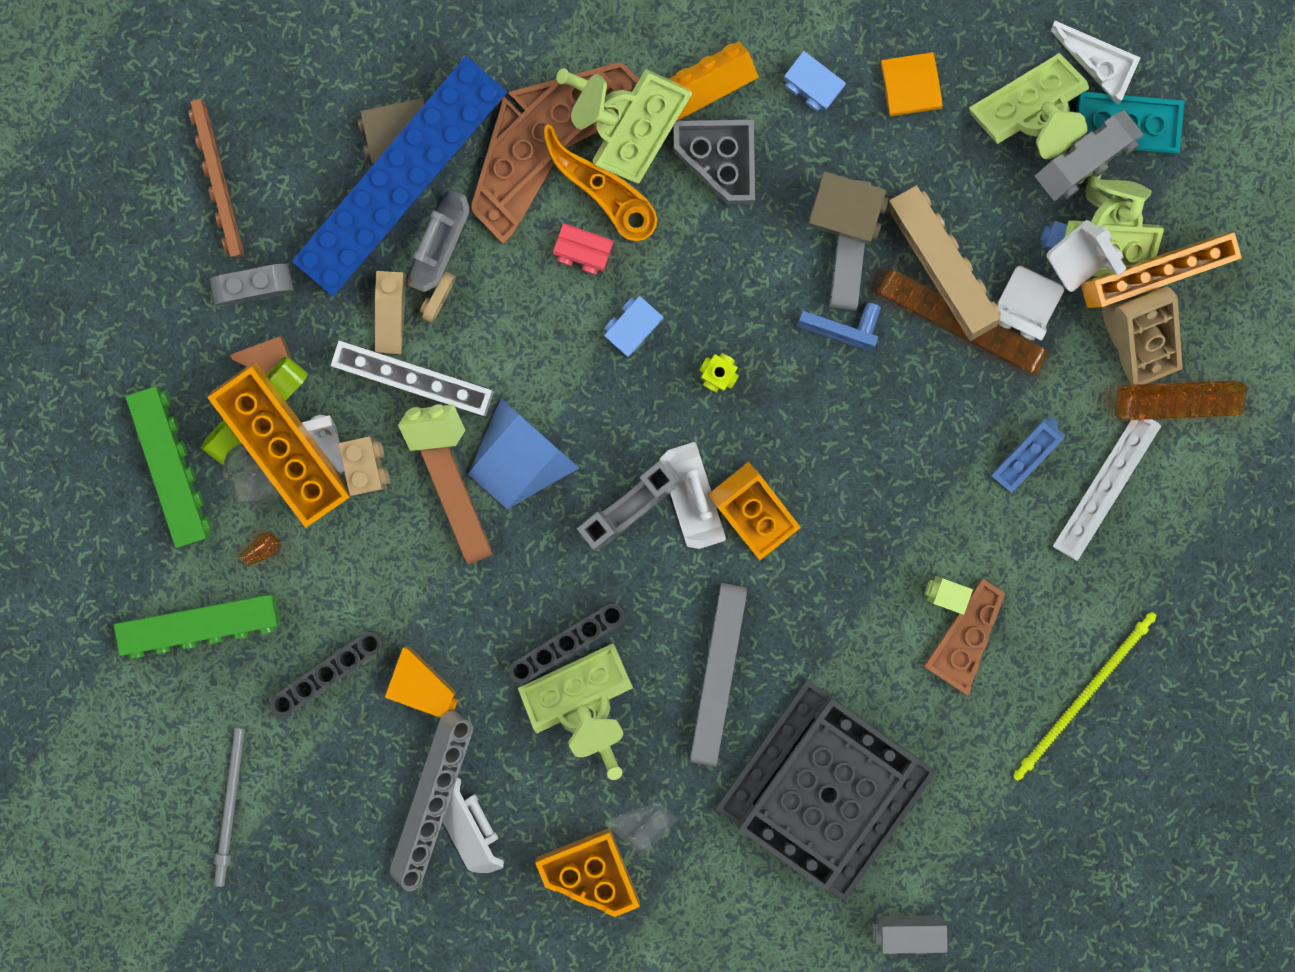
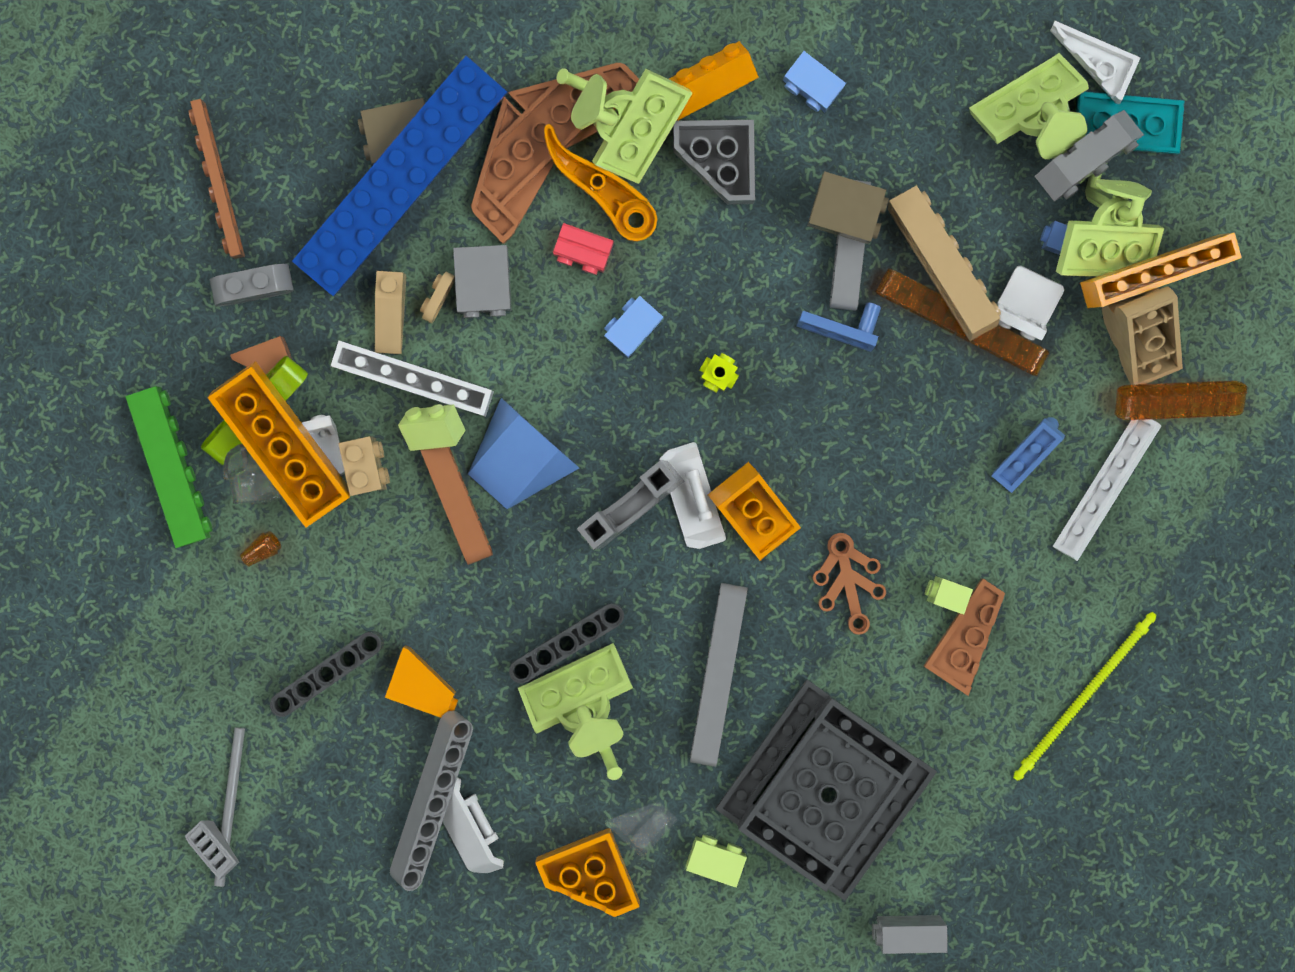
bright green brick [114,594,281,659] -> none
light grey piece [407,190,469,291] -> none
light orange slope [881,52,943,117] -> none
white bracket [1047,220,1126,292] -> none
none -> light grey slope [185,820,239,879]
none -> light grey brick [453,245,512,318]
none -> yellowish green brick [686,835,747,888]
none -> nougat plant [812,533,886,635]

